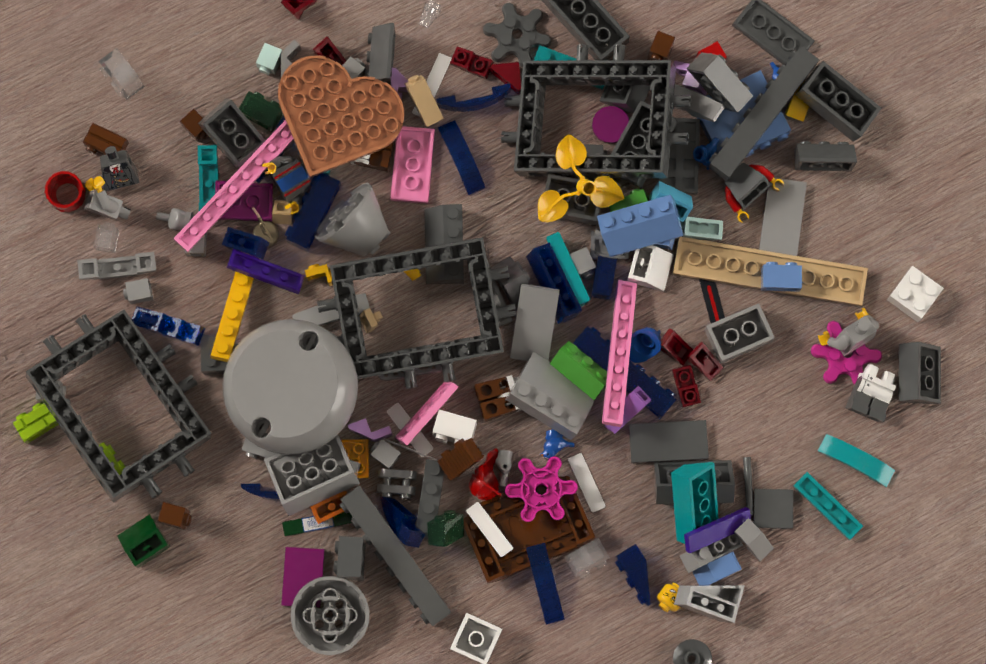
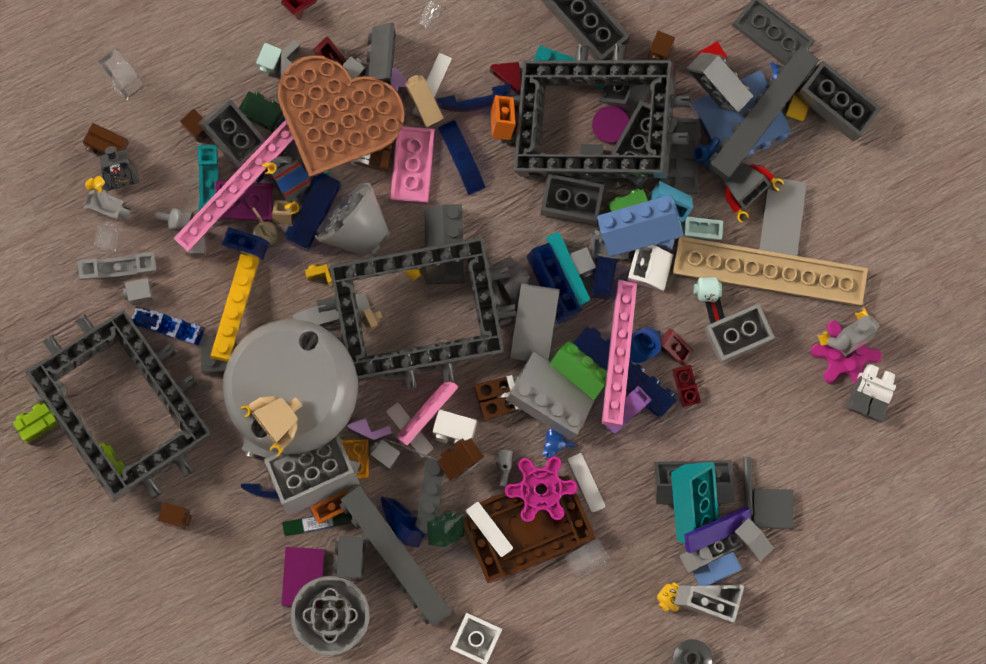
red piece [45,171,86,212] -> none
dark green slope [117,514,171,568] -> none
dark purple tile [226,249,305,294] -> none
flat silver brick [376,469,417,499] -> none
dark red slope [450,46,494,79] -> none
red piece [469,448,502,500] -> none
dark grey plate [483,3,551,67] -> none
clear blue slope [526,543,565,625] -> none
yellow plant [538,134,624,222] -> none
clear blue slope [614,544,651,607] -> none
dark grey tile [629,420,709,463] -> none
lavender slope [674,61,707,96] -> none
light grey slope [674,84,725,122] -> none
dark red slope [688,342,724,381] -> none
medium blue brick [761,262,802,292] -> none
teal plate [793,472,863,540] -> none
dark grey slope [795,141,857,171] -> none
teal slope [818,434,895,487] -> none
white brick [887,266,944,322] -> none
dark grey slope [898,342,941,404] -> none
none -> tan torso [240,396,302,456]
none -> orange brick [490,95,515,140]
none -> light aqua head [694,277,722,302]

